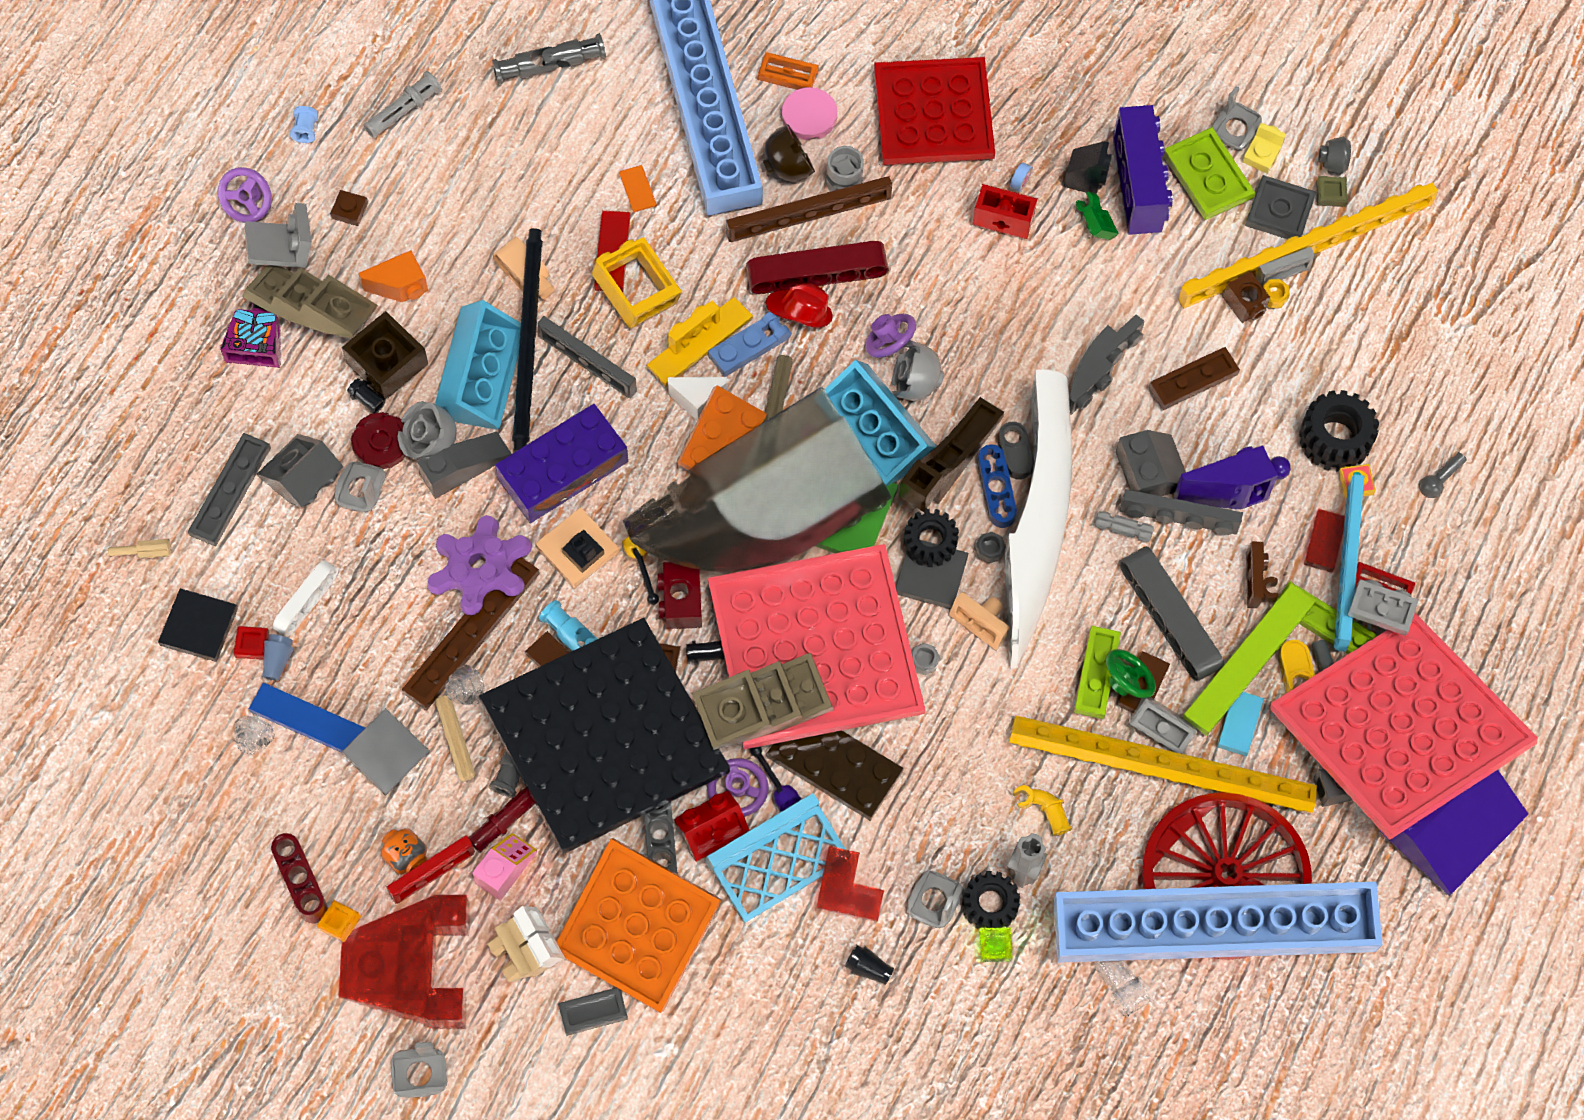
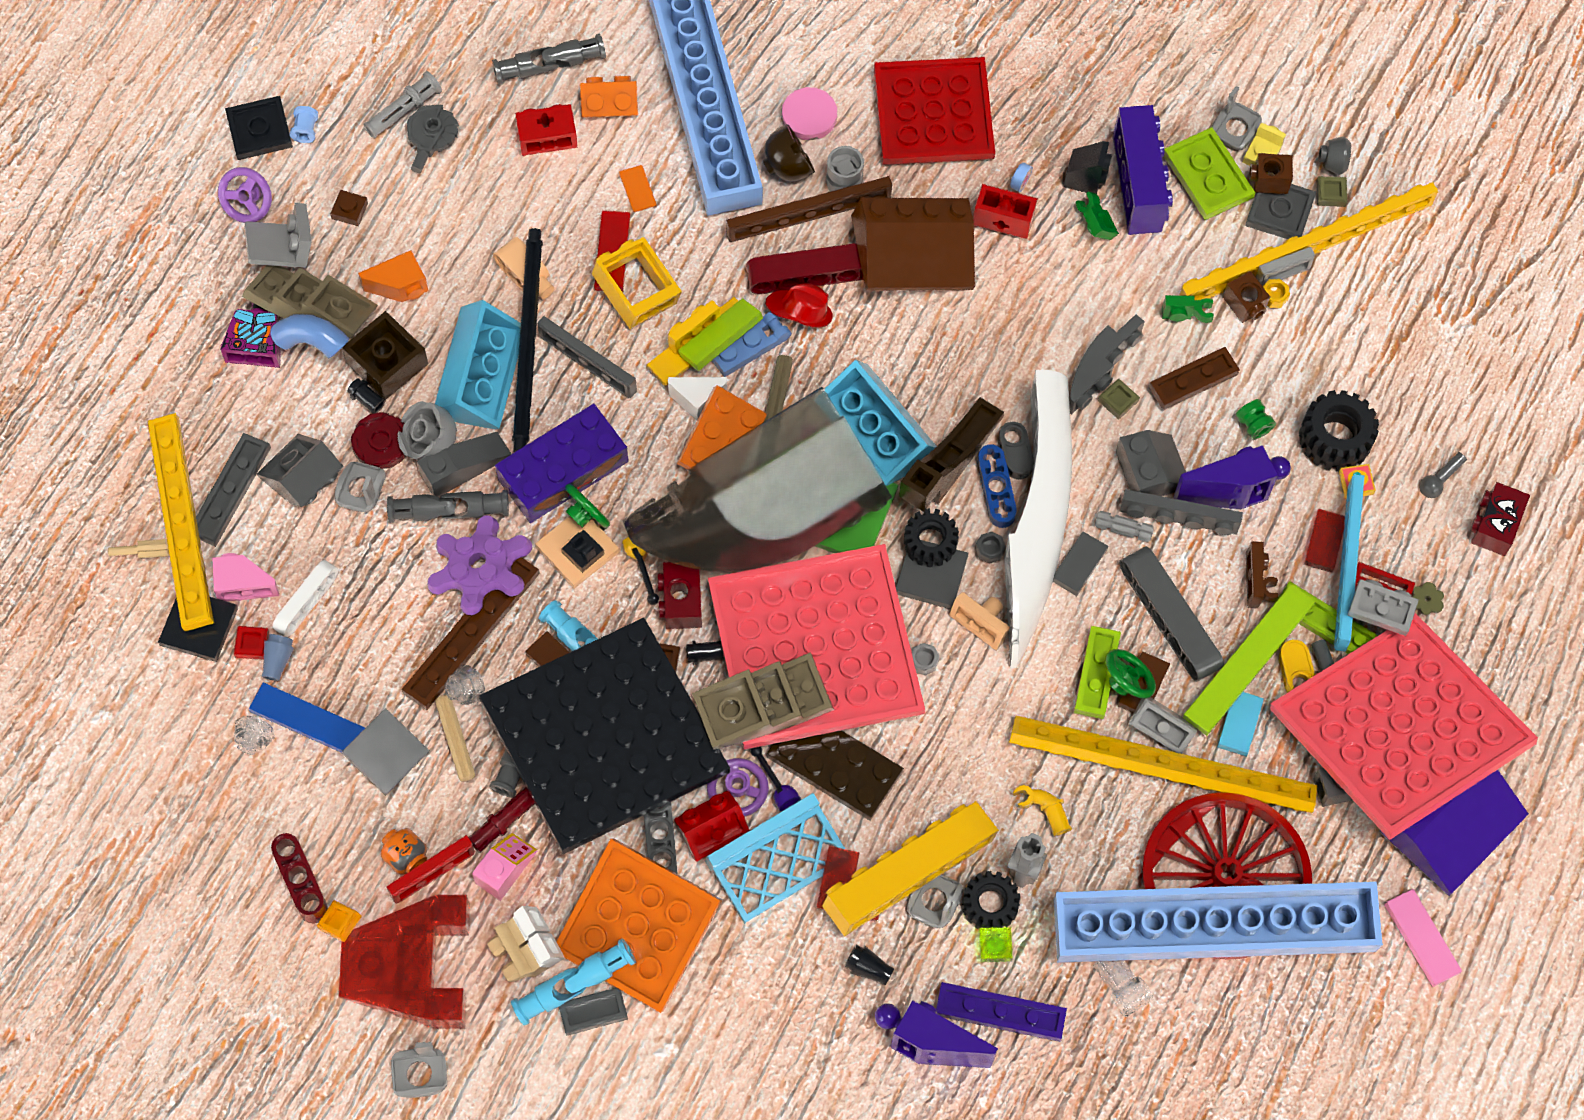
orange tile [758,52,819,90] -> none
medium lavender piece [865,313,916,358] -> none
light grey cylinder [891,340,944,401] -> none
none -> yellow tile [148,413,214,631]
none -> bright pink slope [212,553,280,602]
none -> black tile [225,96,293,160]
none -> medium blue cylinder [271,314,349,359]
none -> dark grey piece [387,490,509,523]
none -> dark grey piece [407,105,459,173]
none -> medium azure piece [511,938,636,1026]
none -> red brick [515,104,578,156]
none -> green piece [565,484,610,528]
none -> orange bracket [580,76,638,117]
none -> lime tile [678,298,763,371]
none -> yellow brick [822,801,999,937]
none -> reddish brown slope [851,197,975,291]
none -> dark purple slope [875,1000,998,1068]
none -> dark purple plate [936,982,1067,1042]
none -> dark grey tile [1053,532,1108,596]
none -> olive tile [1098,379,1140,420]
none -> green plate [1162,295,1214,323]
none -> green wheel [1236,399,1276,440]
none -> reddish brown brick [1249,153,1293,194]
none -> bright pink tile [1384,889,1462,987]
none -> olive plant [1413,582,1444,615]
none -> dark red brick [1470,482,1530,556]

